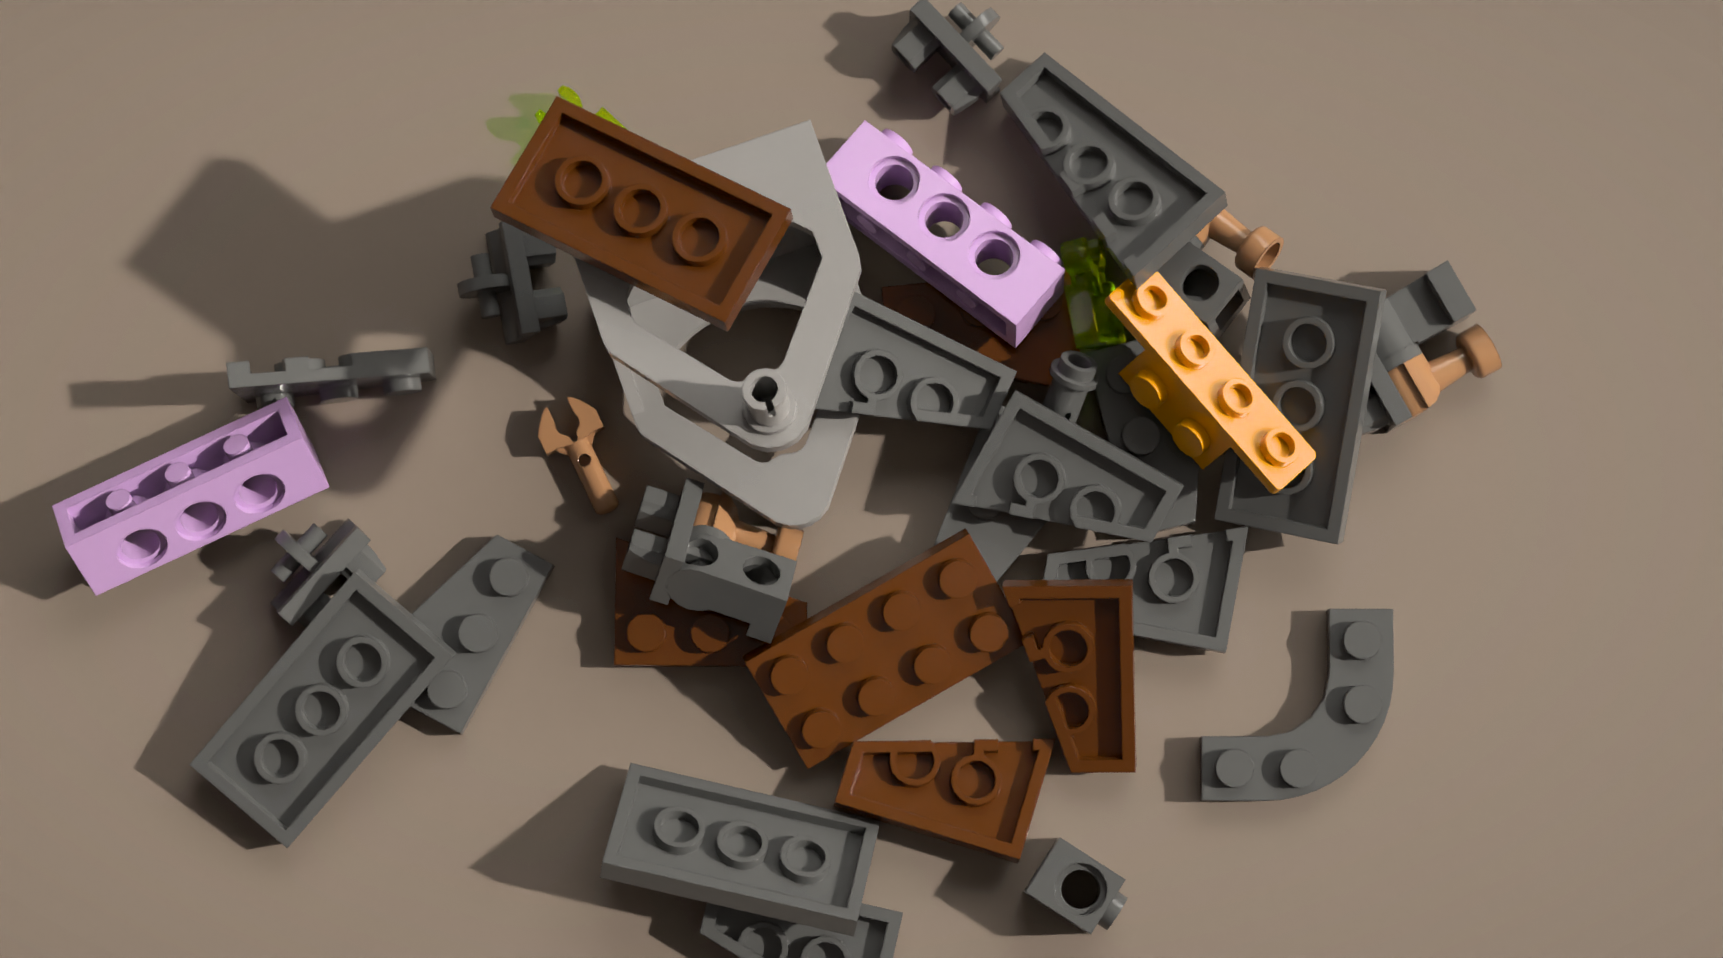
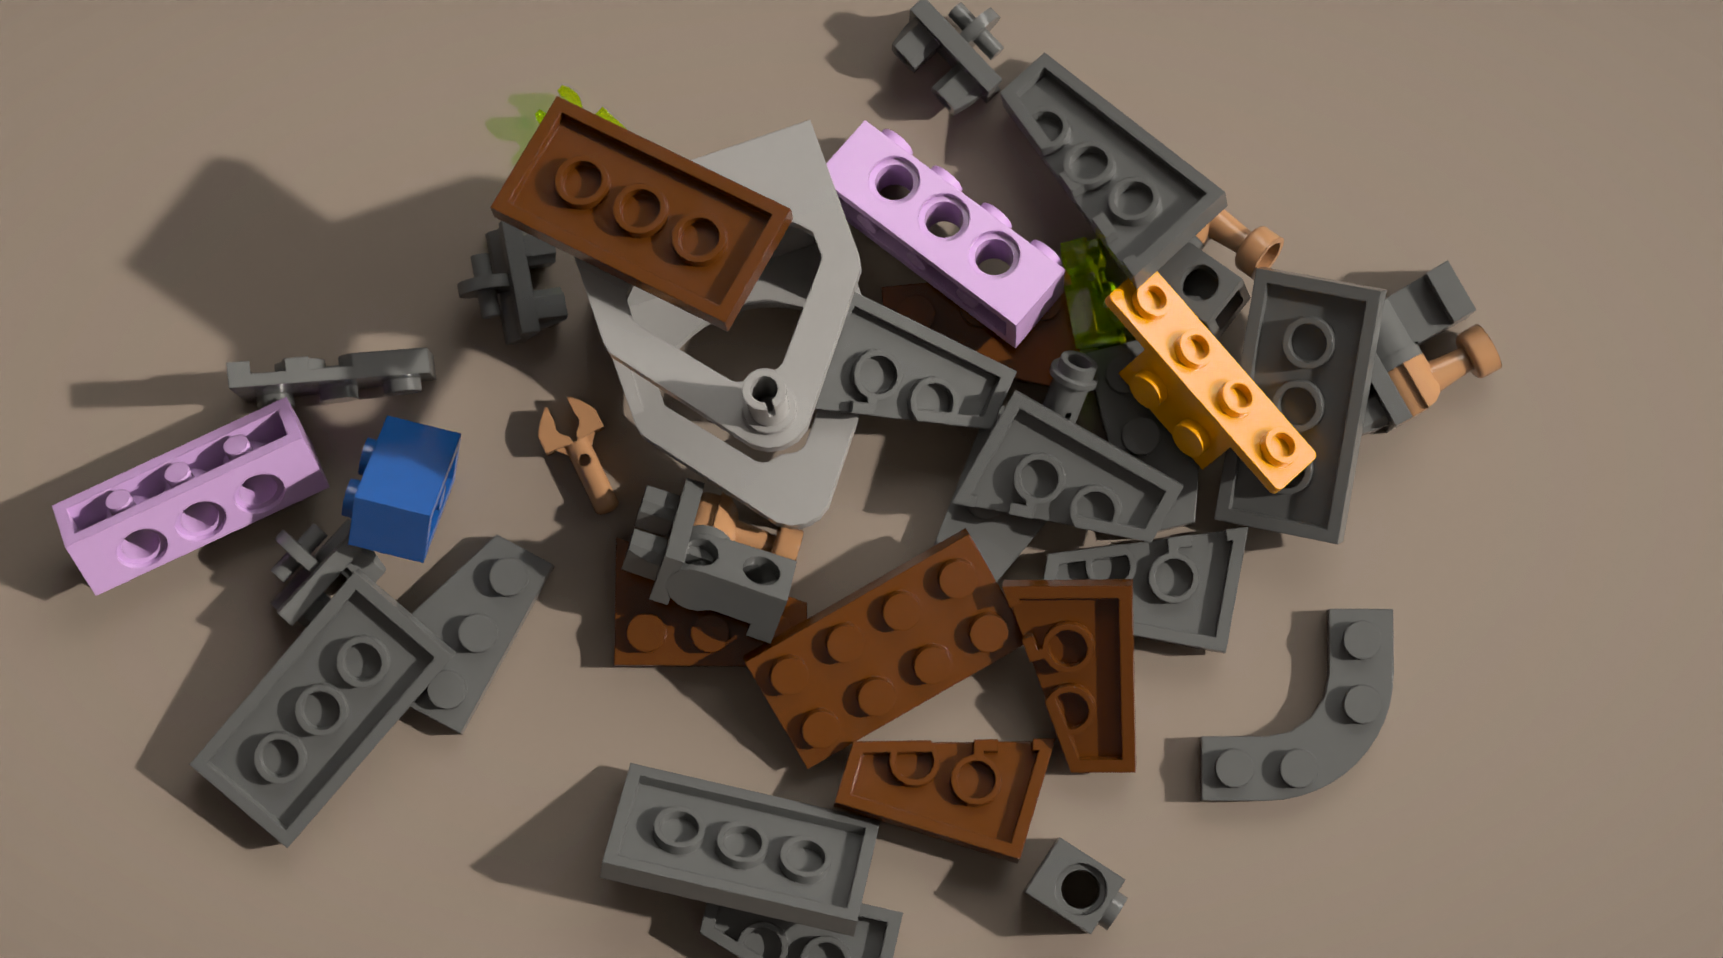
none -> blue brick [341,415,461,563]

